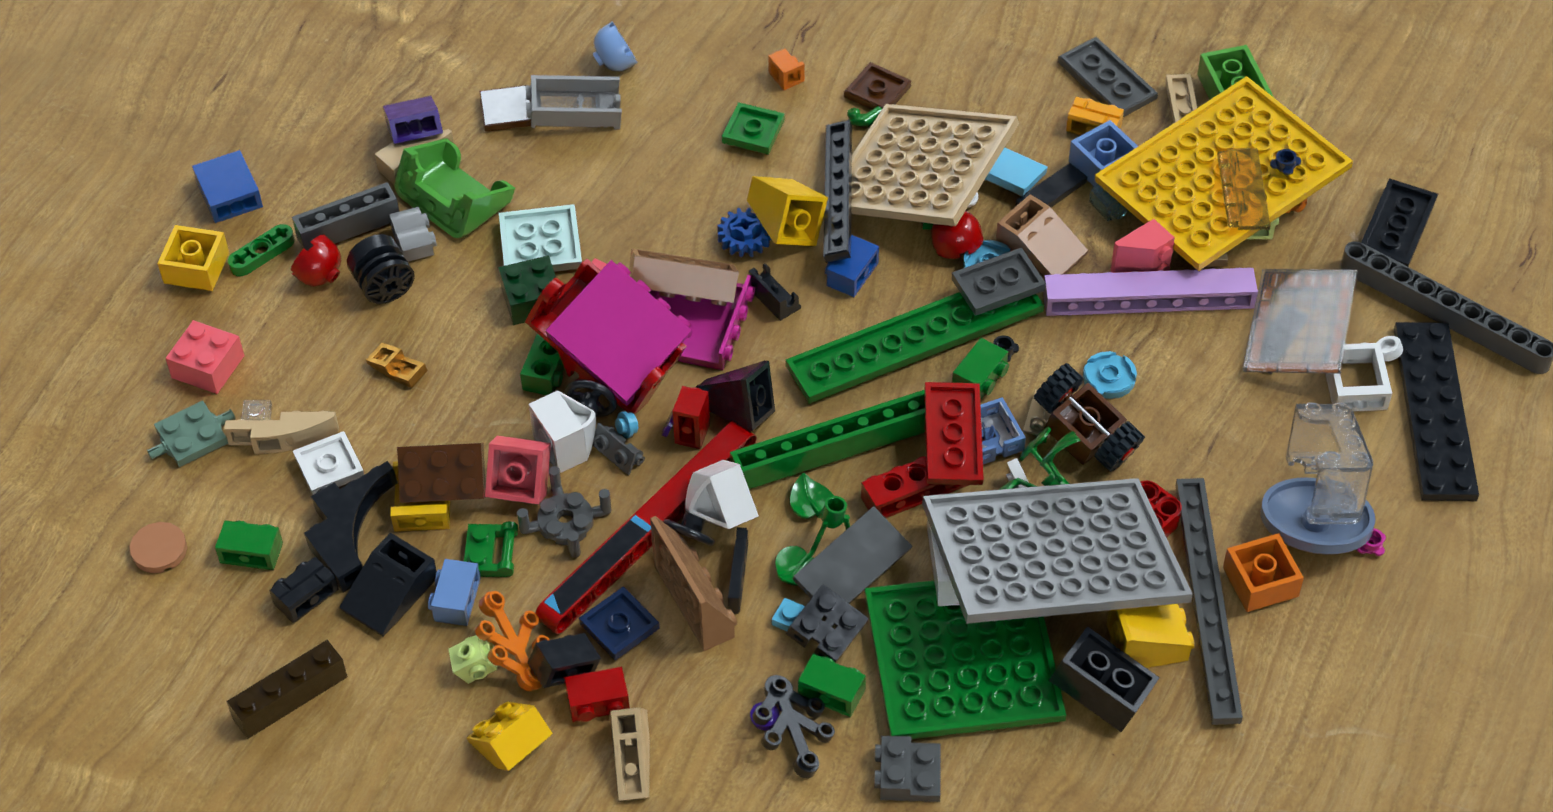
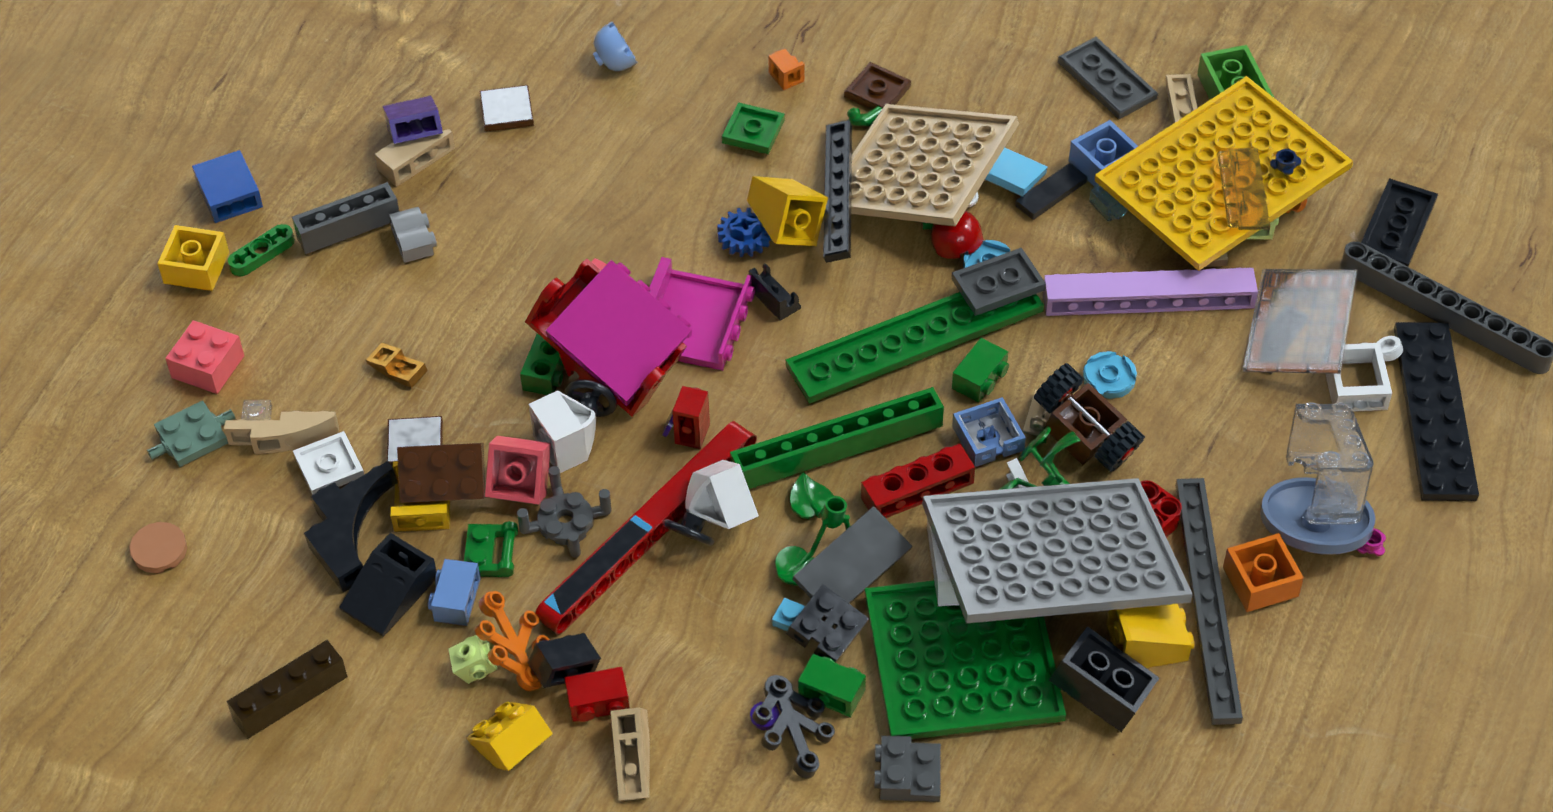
green brick [215,520,283,571] -> none
black brick [269,557,339,623] -> none
red cylinder [291,235,341,287] -> none
black wheel [346,234,415,304] -> none
bright green windscreen [395,138,515,238] -> none
dark green brick [498,255,556,325] -> none
light aqua plate [499,204,582,271] -> none
light grey door [526,75,622,129] -> none
dark blue plate [579,586,660,660] -> none
dark grey hinge [592,423,645,475] -> none
medium azure plate [615,411,638,438] -> none
medium nougat slope [629,248,739,306] -> none
medium nougat slope [650,516,737,651] -> none
black slope [696,360,775,431] -> none
black tile [728,527,749,614] -> none
blue brick [825,235,879,297] -> none
red plate [924,382,984,485] -> none
black plate [993,335,1019,362] -> none
slope [996,194,1088,275] -> none
light orange brick [1066,97,1124,135] -> none
coral slope [1110,219,1175,273] -> none
none -> flat silver tile [387,416,443,467]

